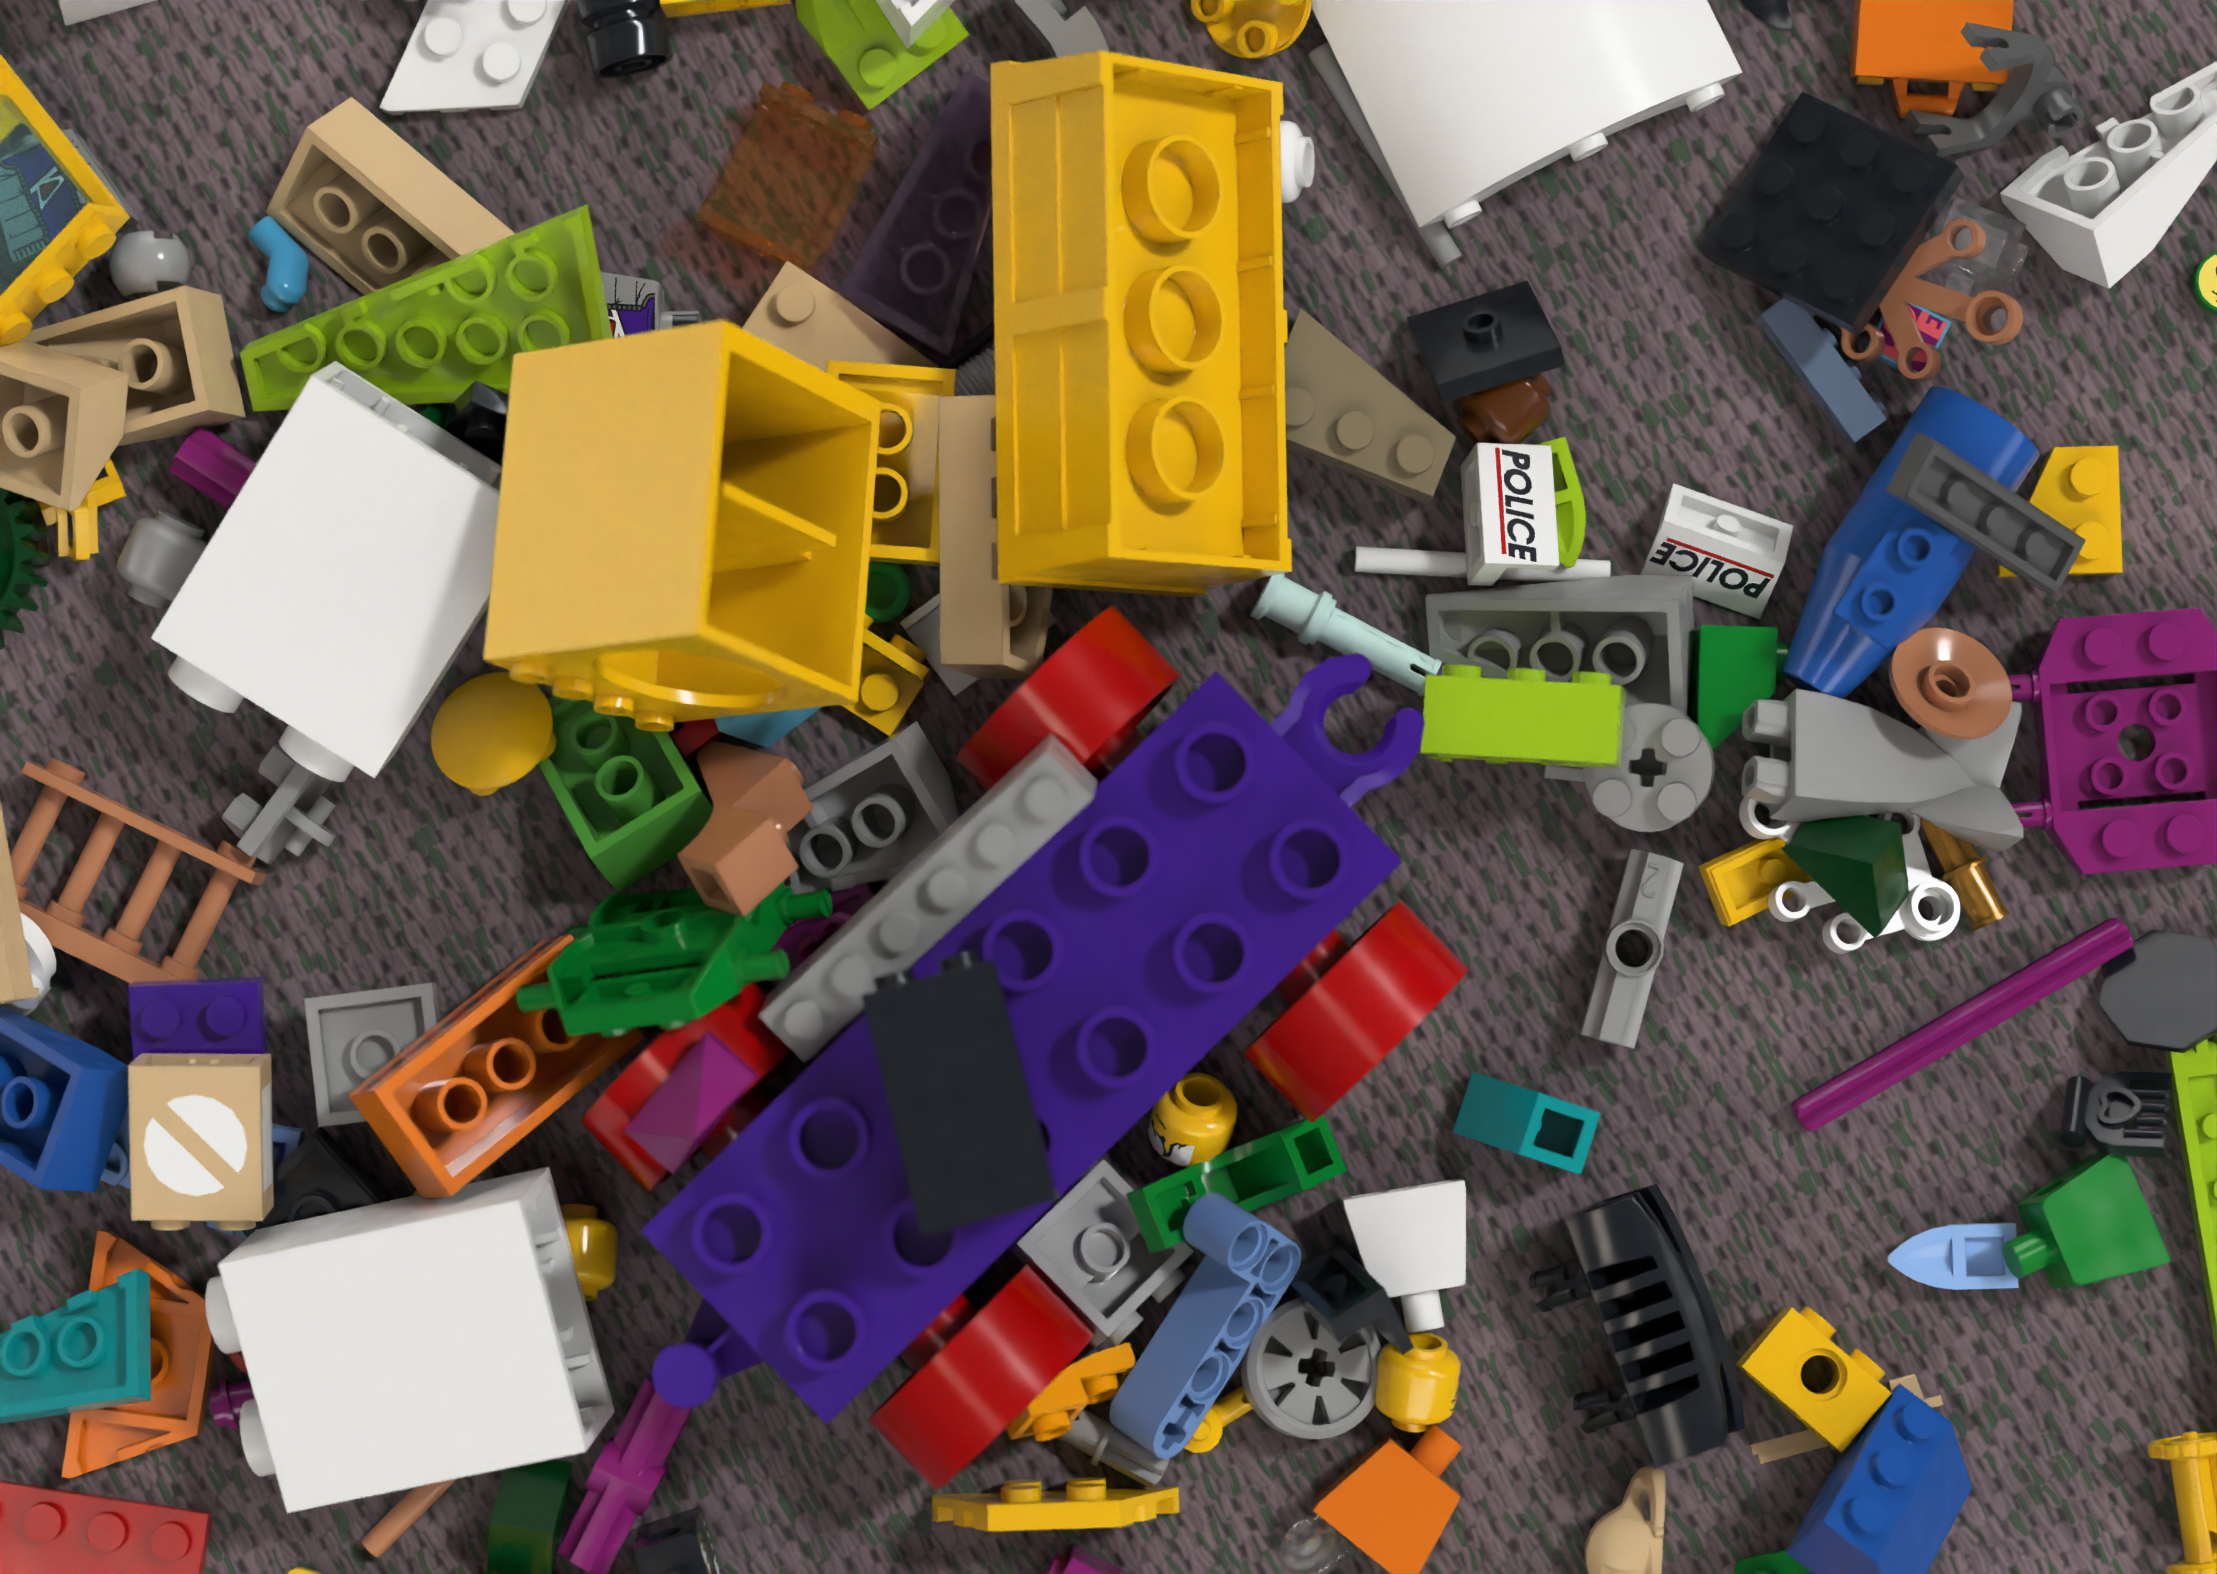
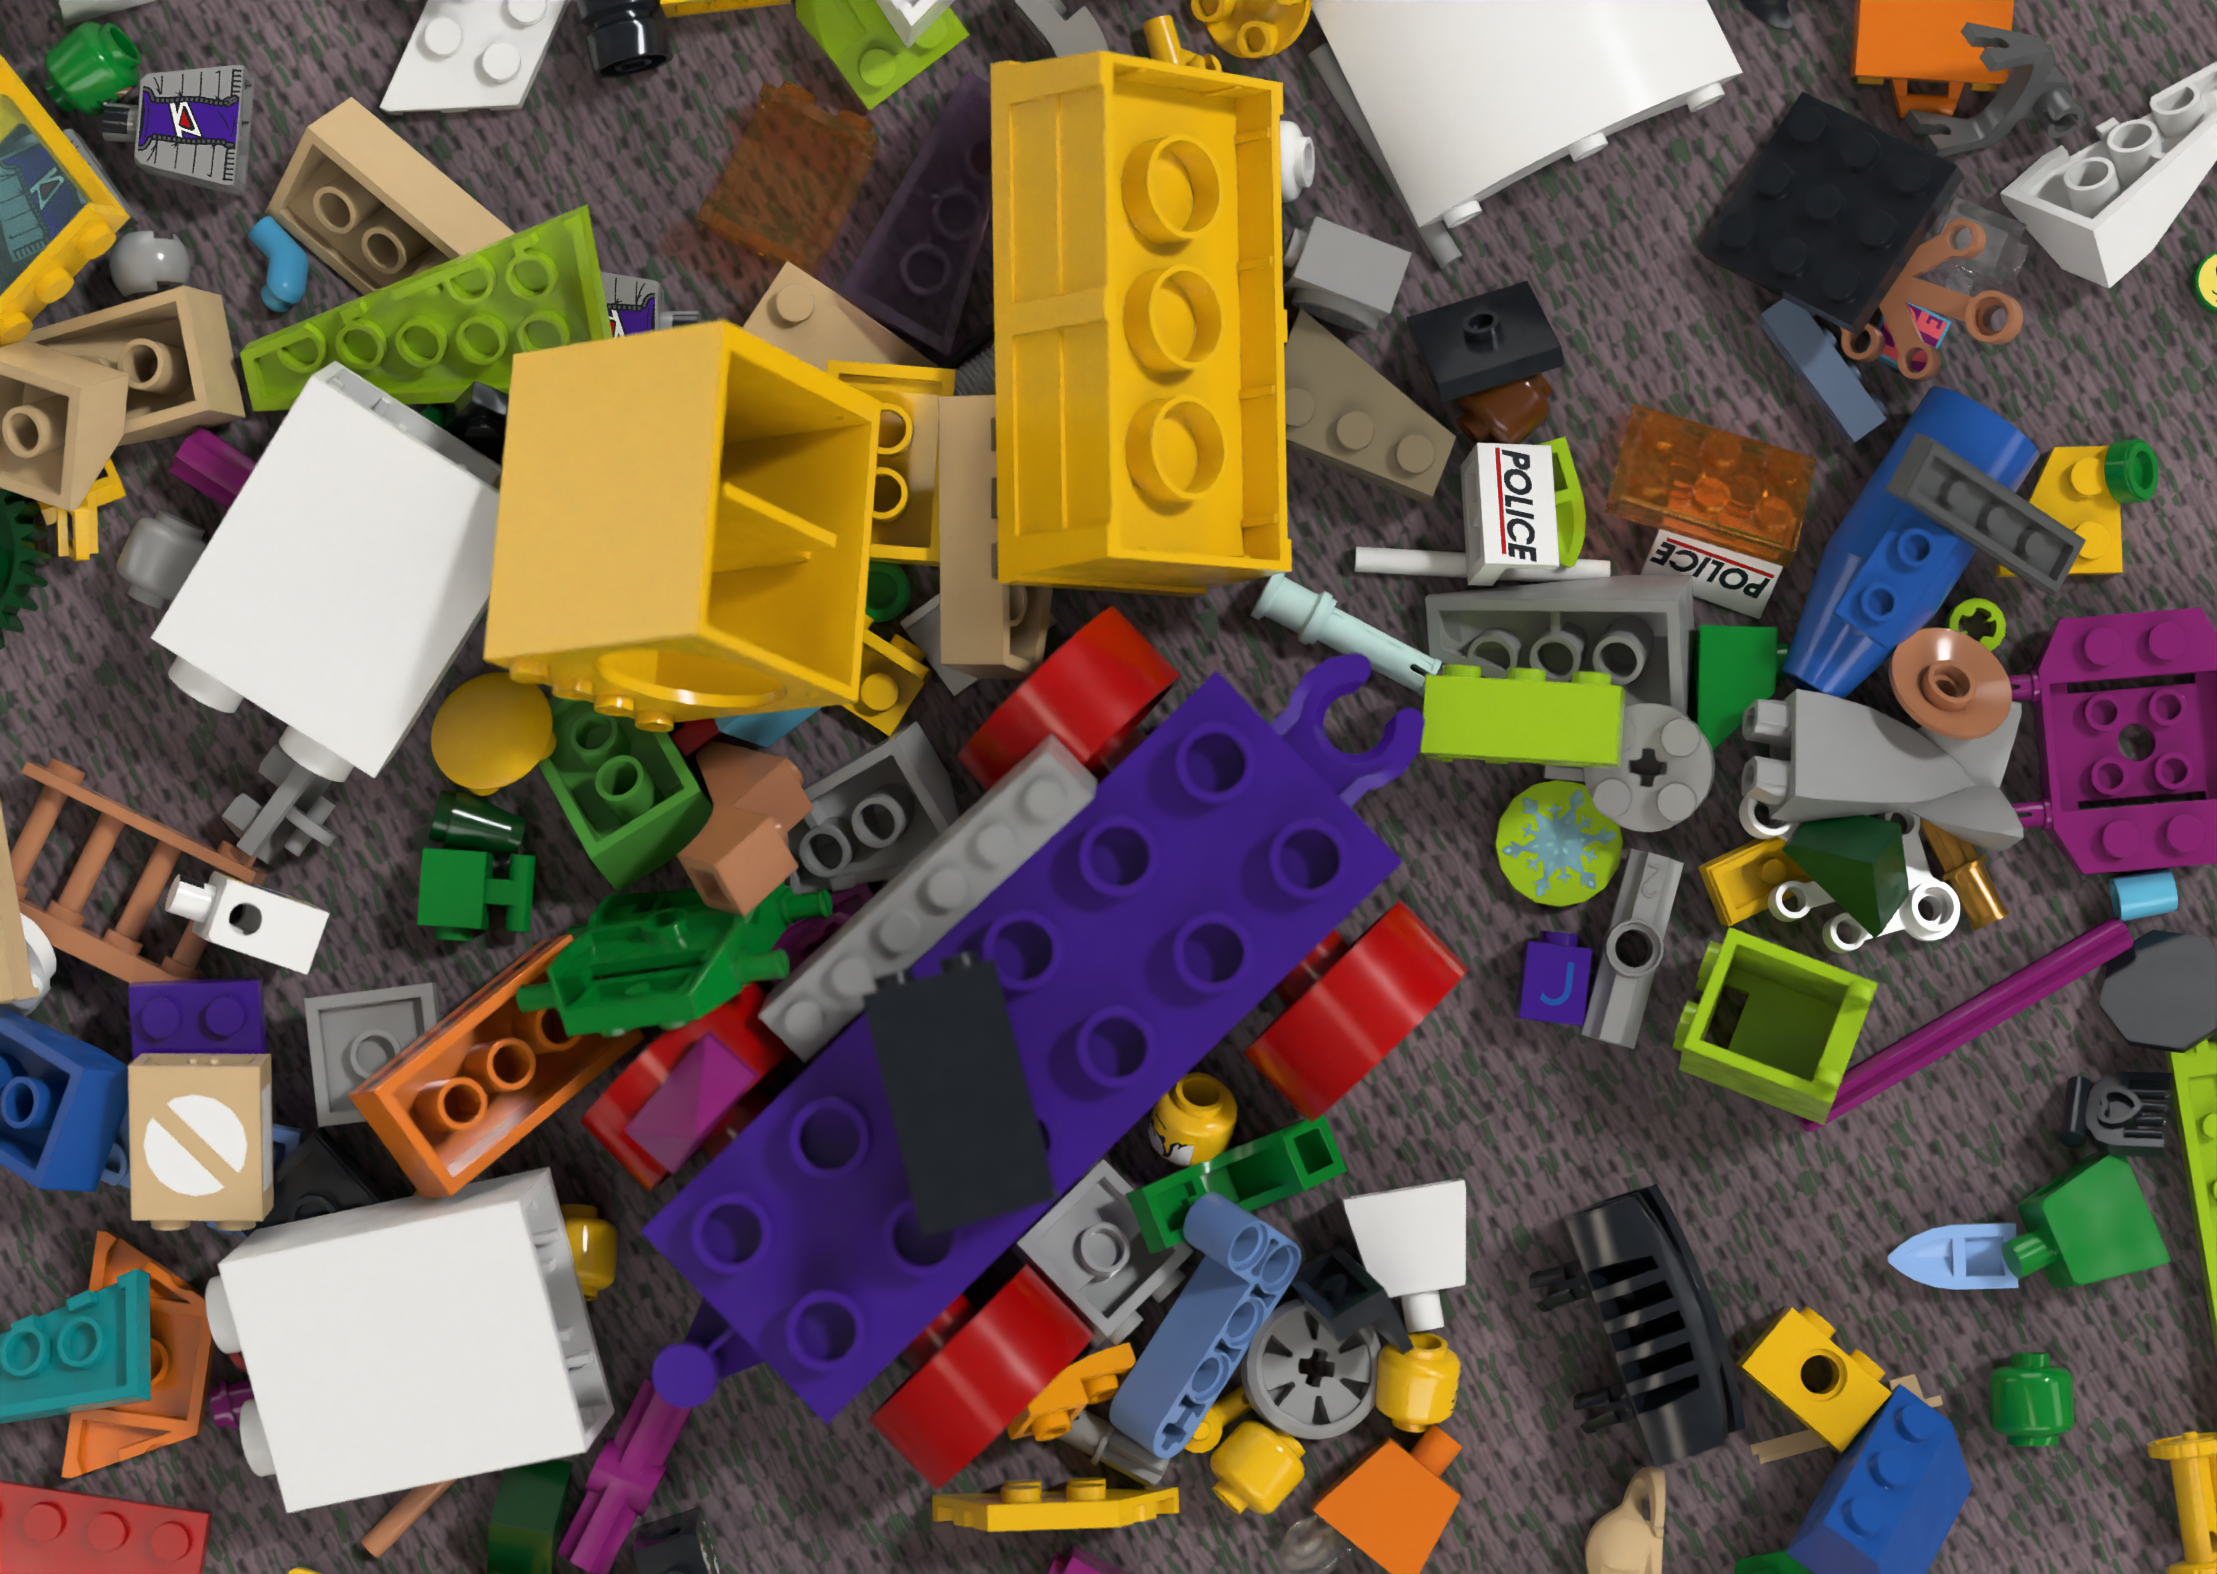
teal slope [1452,1072,1601,1175] -> none
none -> green head [45,21,141,117]
none -> torso [102,65,255,196]
none -> white torso [165,871,329,974]
none -> green brick [417,848,536,942]
none -> dark green cone [428,787,527,855]
none -> yellow arm [1142,15,1222,72]
none -> yellow head [1210,1419,1305,1515]
none -> light grey brick [1282,216,1412,334]
none -> lime tile [1494,779,1623,908]
none -> dark purple brick [1515,931,1592,1026]
none -> clear orange plate [1604,403,1816,568]
none -> lime container [1672,927,1878,1125]
none -> lime bush [1944,598,2006,651]
none -> green head [1989,1352,2074,1446]
none -> green tile [2104,439,2158,504]
none -> medium azure hinge [2108,868,2178,921]

